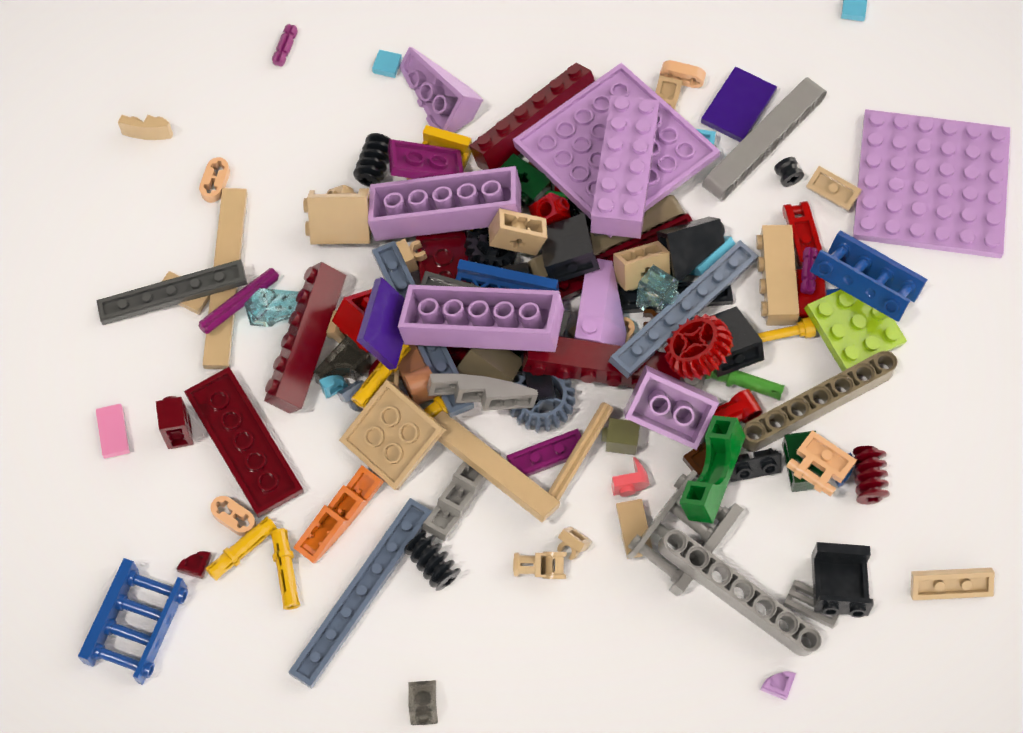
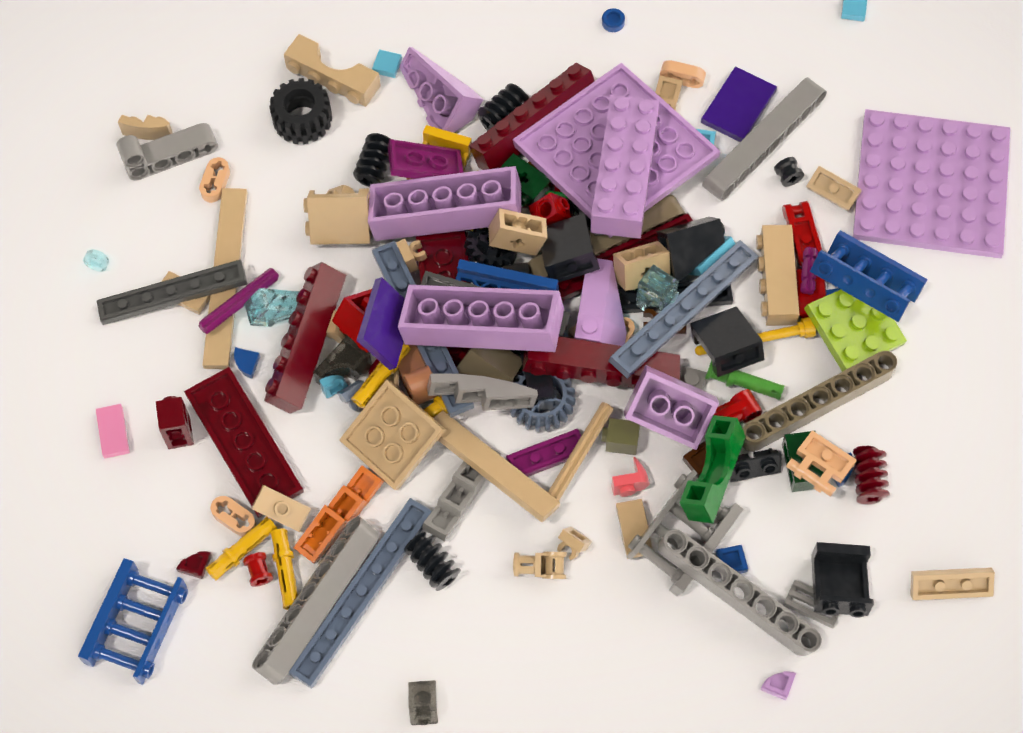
magenta axle [272,24,298,67] -> none
red gear [664,314,734,381] -> none
none -> clear light blue tile [83,249,110,272]
none -> light grey beam [116,123,218,180]
none -> blue tile [234,347,260,379]
none -> red bush [243,552,273,587]
none -> tan plate [251,485,311,532]
none -> light grey beam [252,516,379,685]
none -> black tyre [269,78,332,145]
none -> tan arch [283,34,381,107]
none -> black piece [477,83,529,131]
none -> blue tile [602,8,625,32]
none -> blue tile [715,544,748,574]

